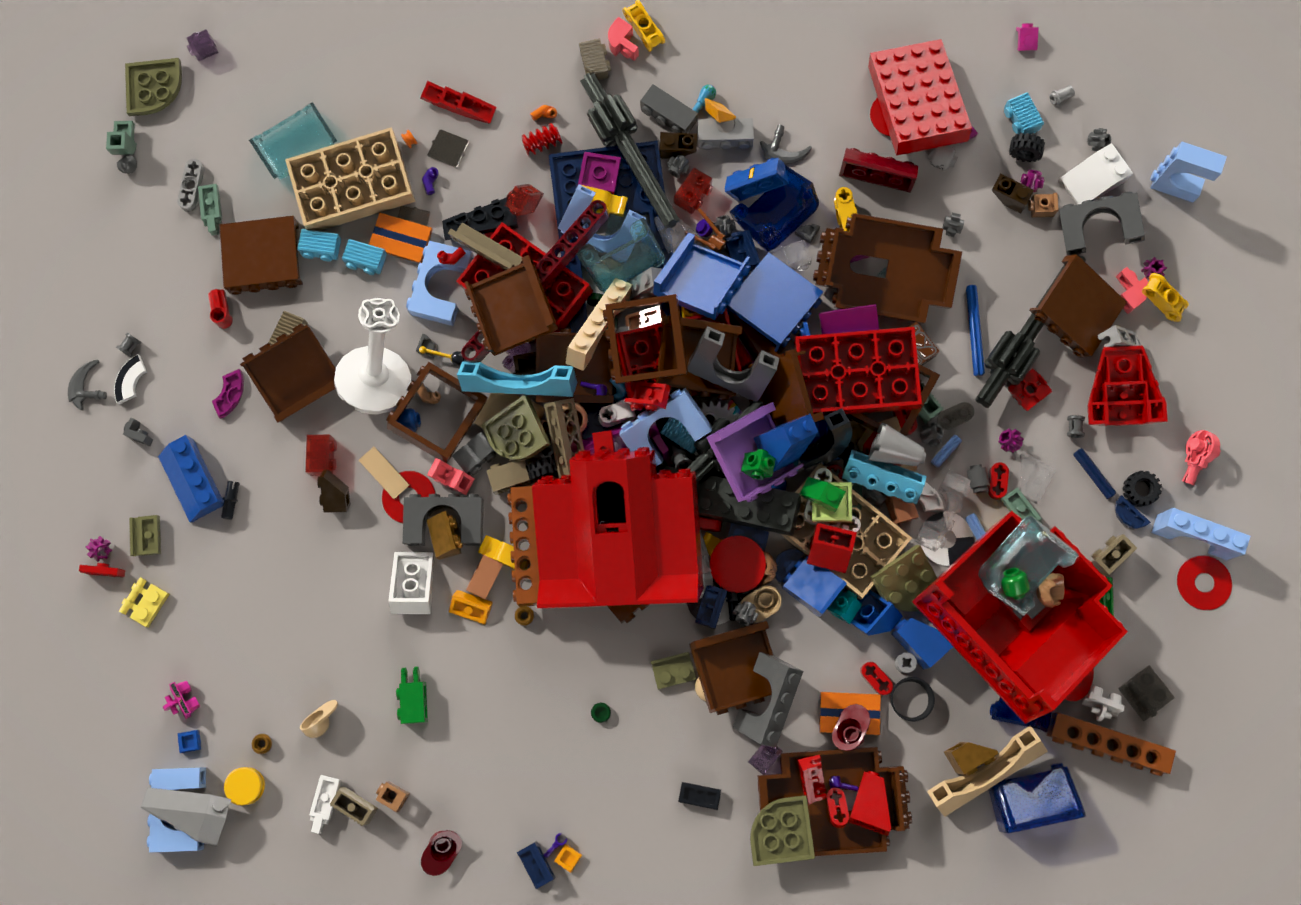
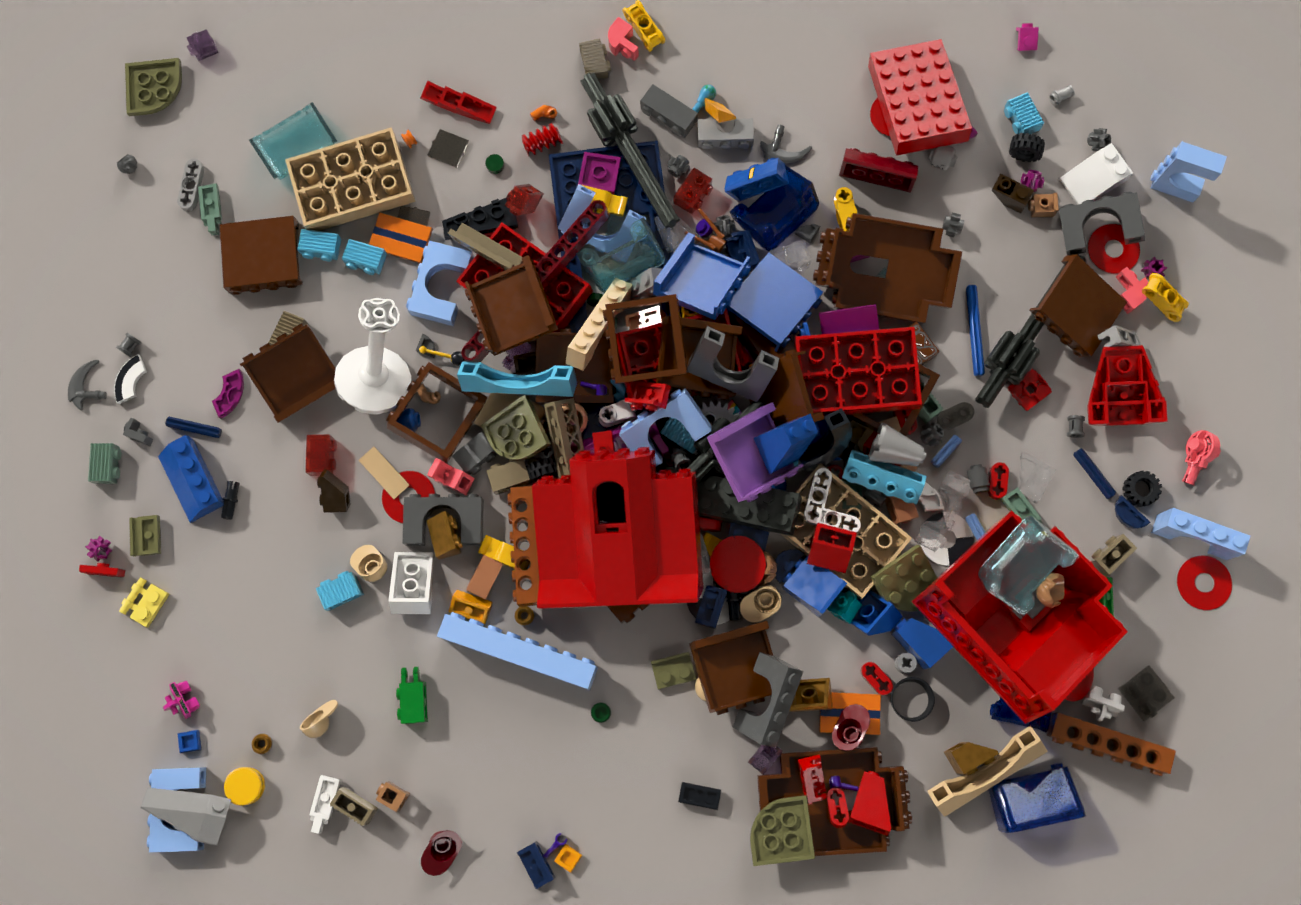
sand green brick [106,121,137,155] -> none
red piece [208,289,233,329] -> none
dark purple arm [422,167,439,195] -> none
red arm [437,247,466,265] -> none
dark brown slope [660,132,697,159] -> none
dark grey gear [733,601,759,626] -> none
green brick [741,449,776,480] -> none
green slope [799,477,846,513] -> none
yellowish green tile [812,482,852,523] -> none
magenta gear [998,428,1024,453] -> none
green head [1000,568,1030,600] -> none
none -> sand green brick [88,443,122,484]
none -> dark blue axle [165,416,222,438]
none -> medium azure brick [316,571,364,611]
none -> tan cap [350,545,387,582]
none -> light blue brick [437,612,598,690]
none -> dark green tile [485,154,504,174]
none -> pearl gold slope [789,678,833,712]
none -> red sticker [1088,224,1140,274]

